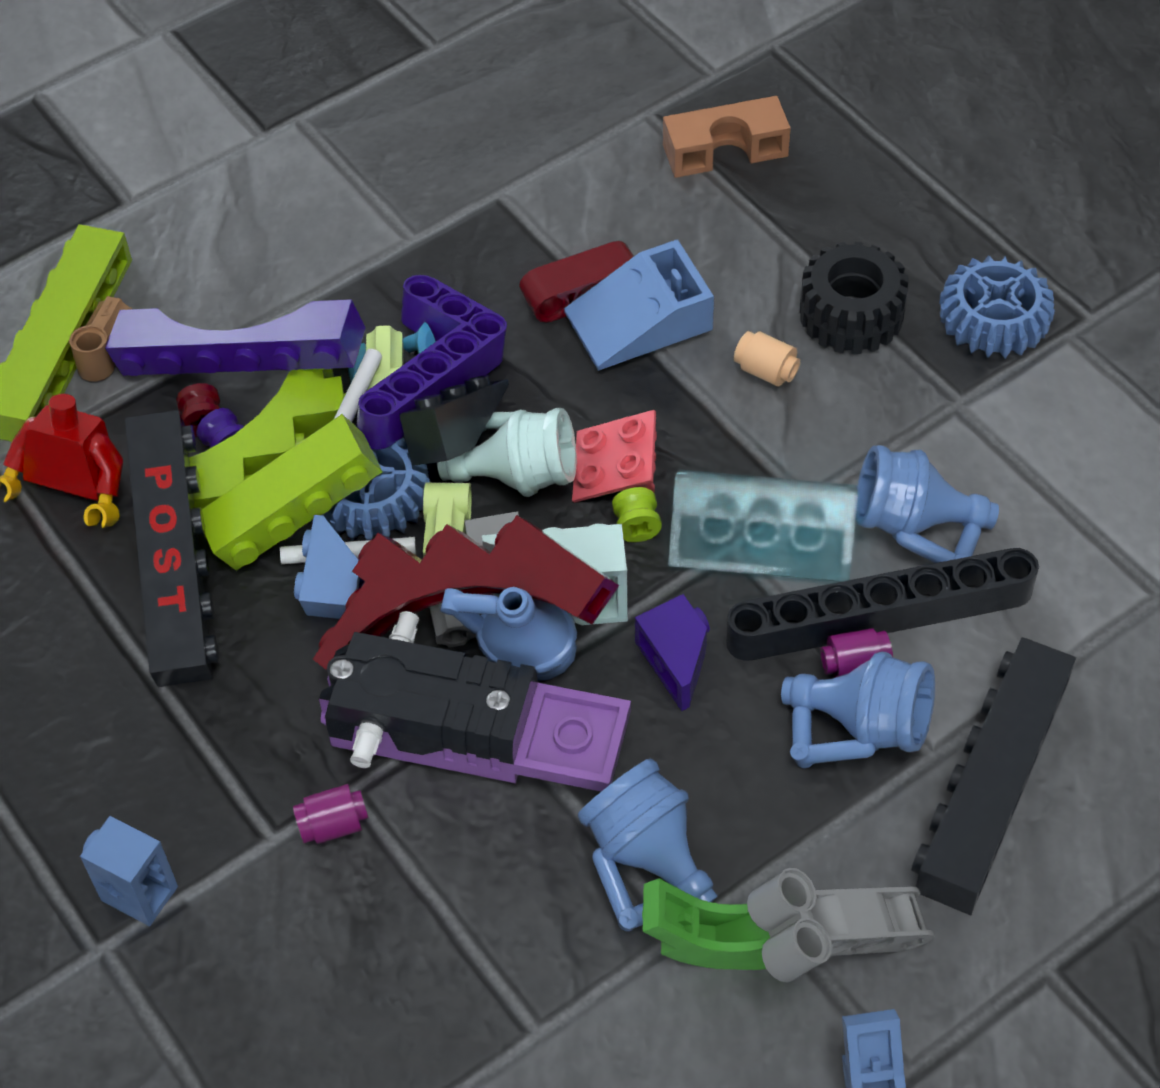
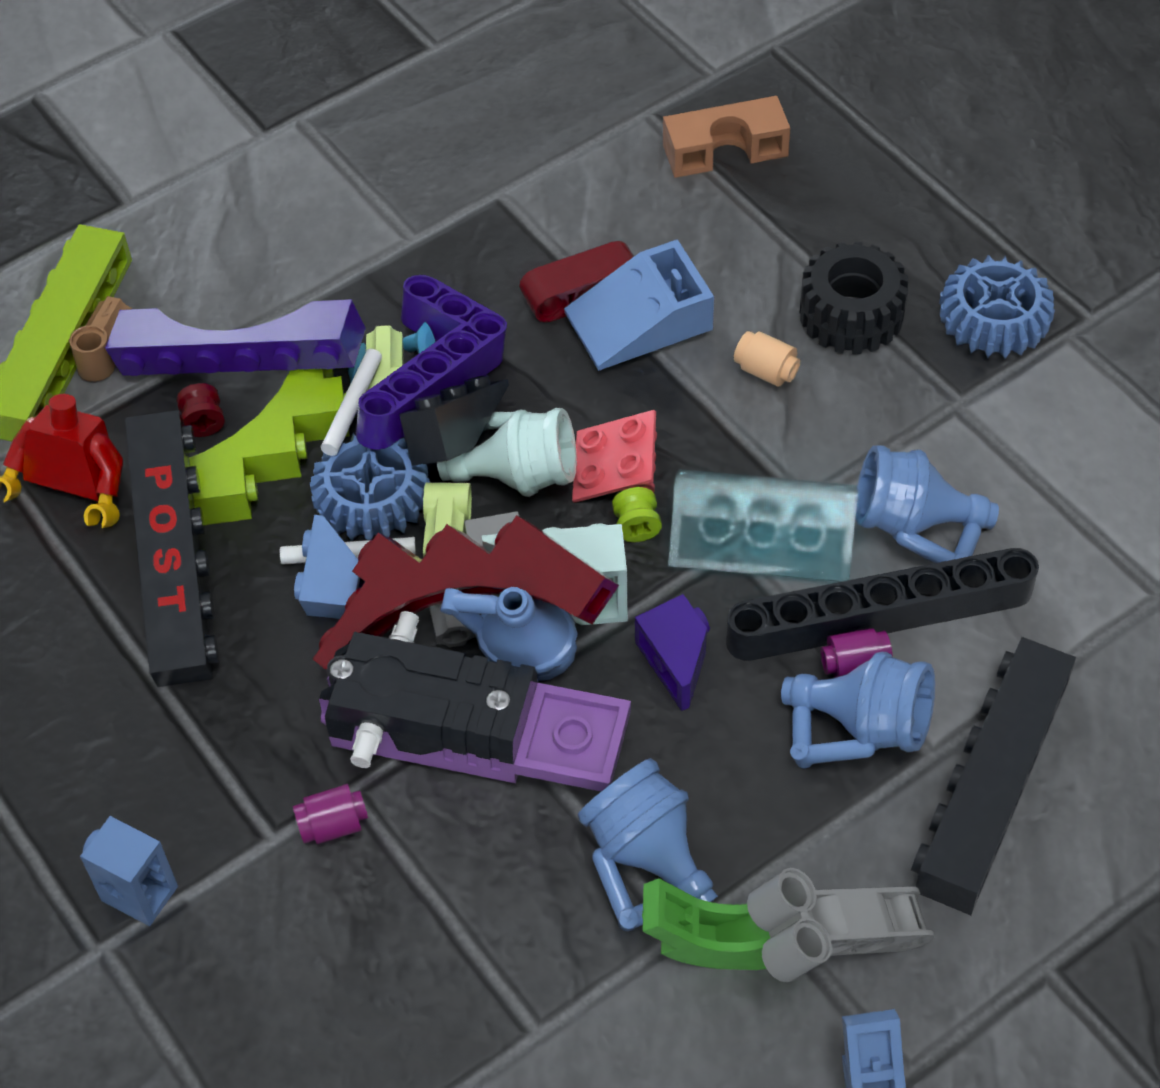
dark purple wheel [196,408,244,448] -> none
lime brick [202,414,383,571] -> none

